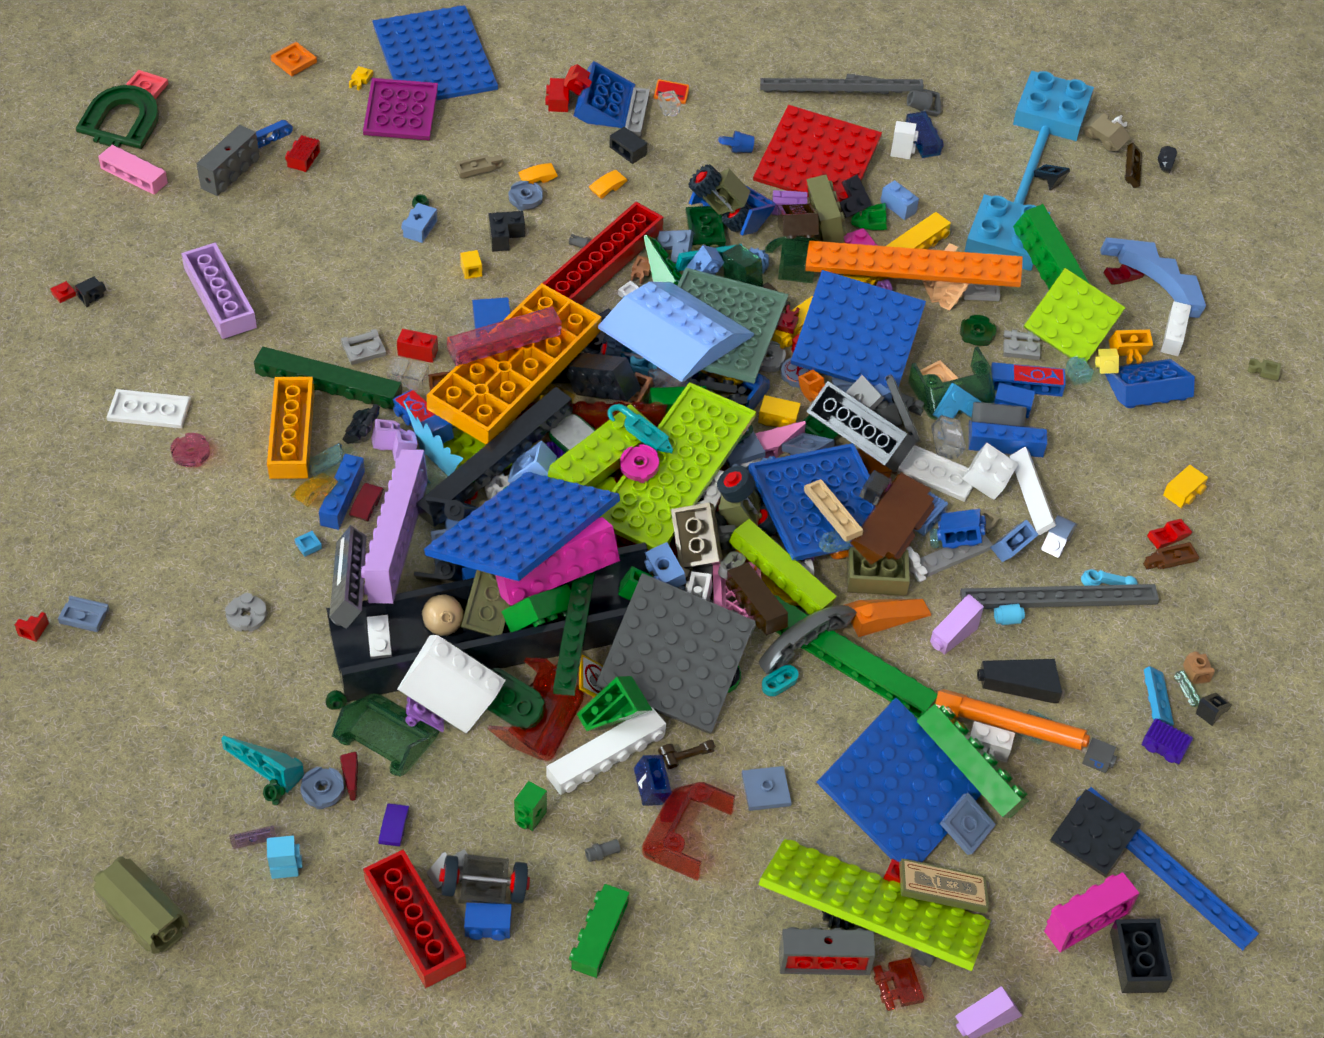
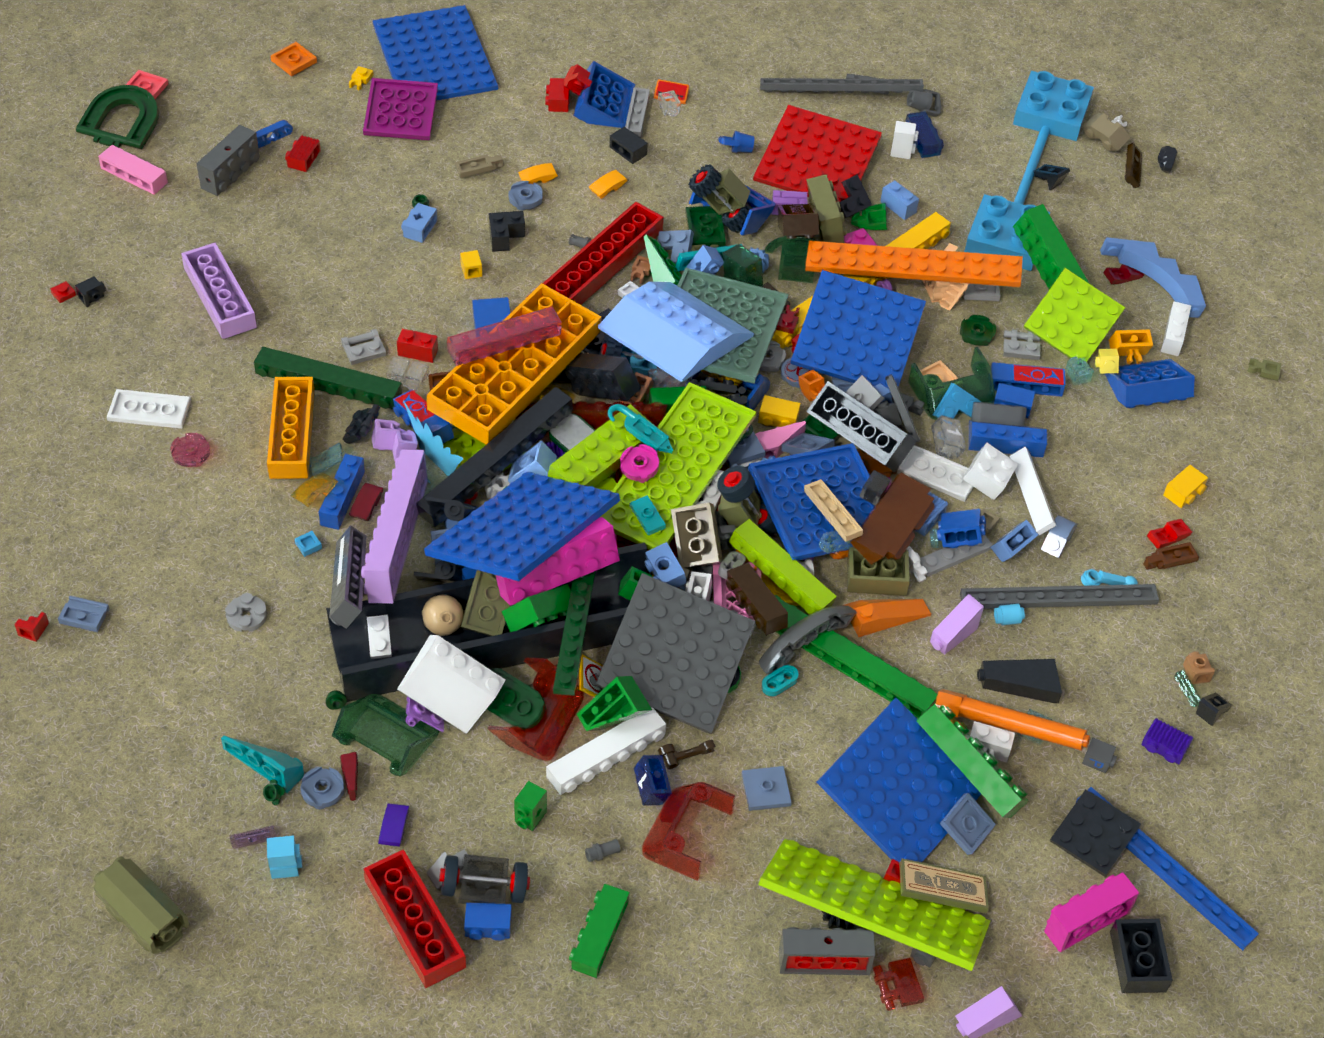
dark azure plate [1144,666,1174,726] -> none
none -> teal plate [630,495,666,536]

